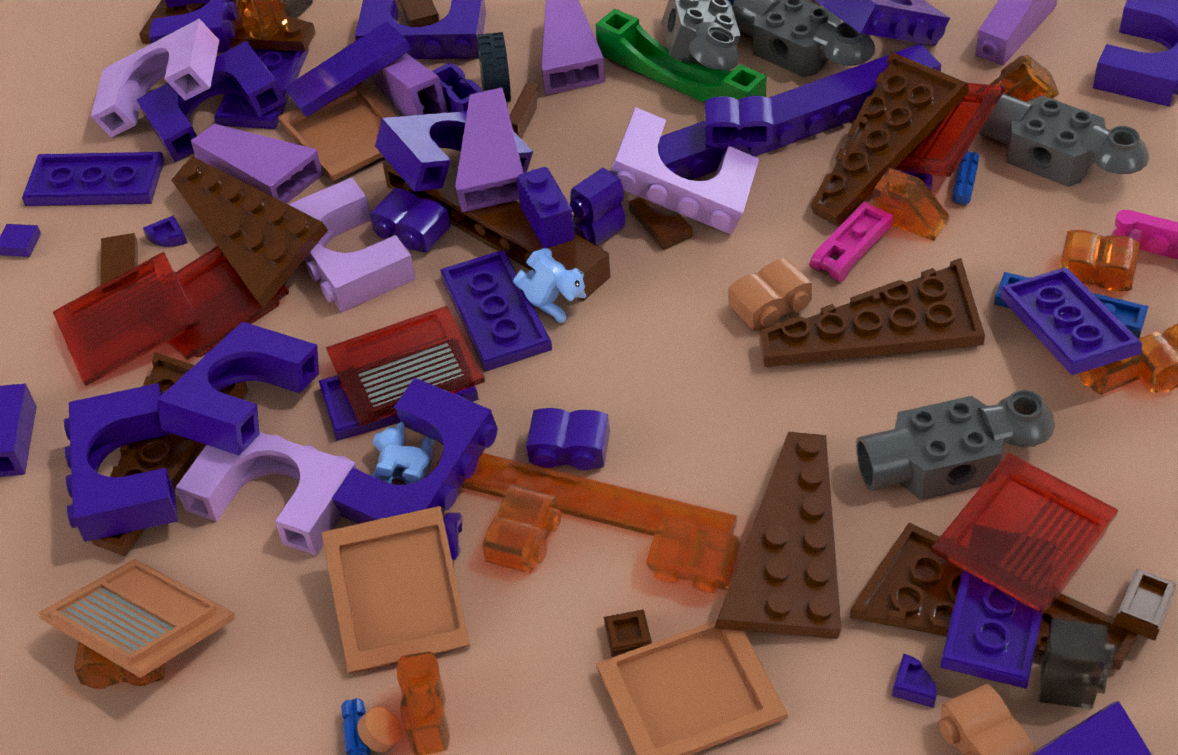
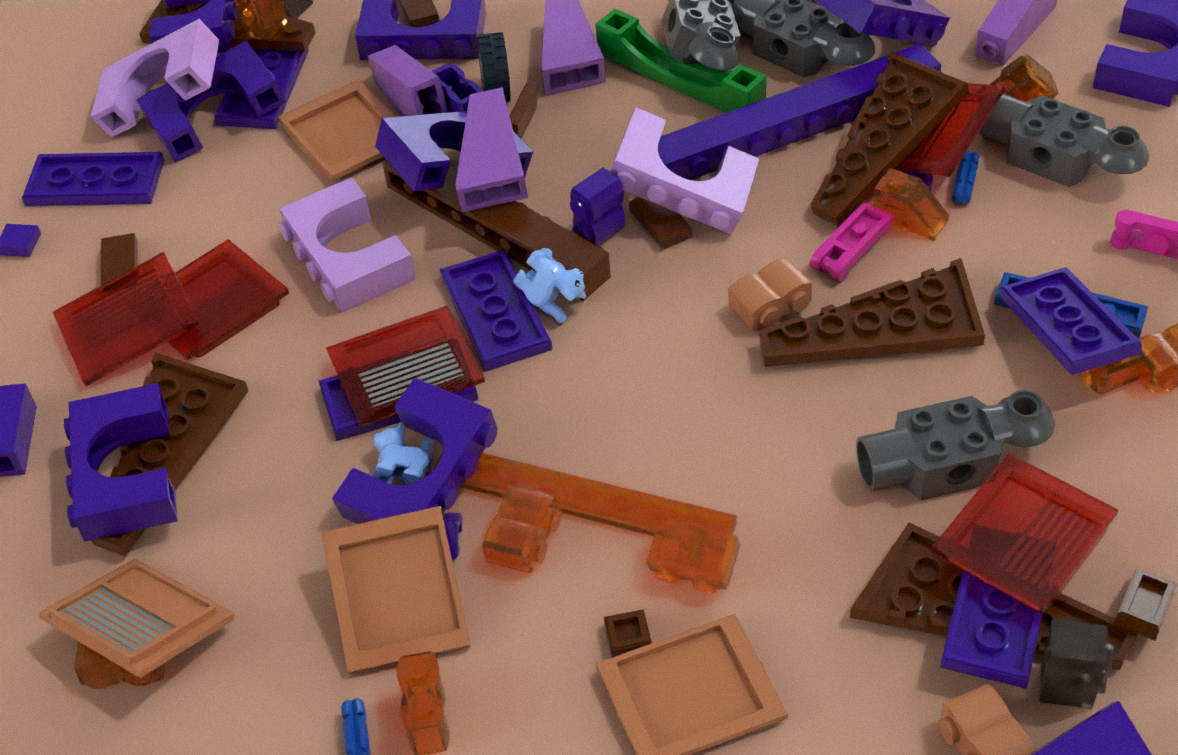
dark purple tile [143,215,188,247] -> none
dark purple arch [157,322,319,456] -> none
reddish brown wing [171,156,328,308] -> none
lavender arch [176,432,357,556] -> none
medium lavender slope [191,124,323,204] -> none
dark purple tile [284,21,412,117] -> none
nougat tile [357,707,402,752] -> none
dark purple brick [370,188,451,252] -> none
dark purple brick [517,167,576,248] -> none
dark purple brick [526,408,610,471] -> none
dark purple brick [705,96,774,148] -> none
reddish brown wing [715,432,841,639] -> none
dark purple tile [892,653,937,708] -> none
clear orange brick [1060,230,1141,291] -> none

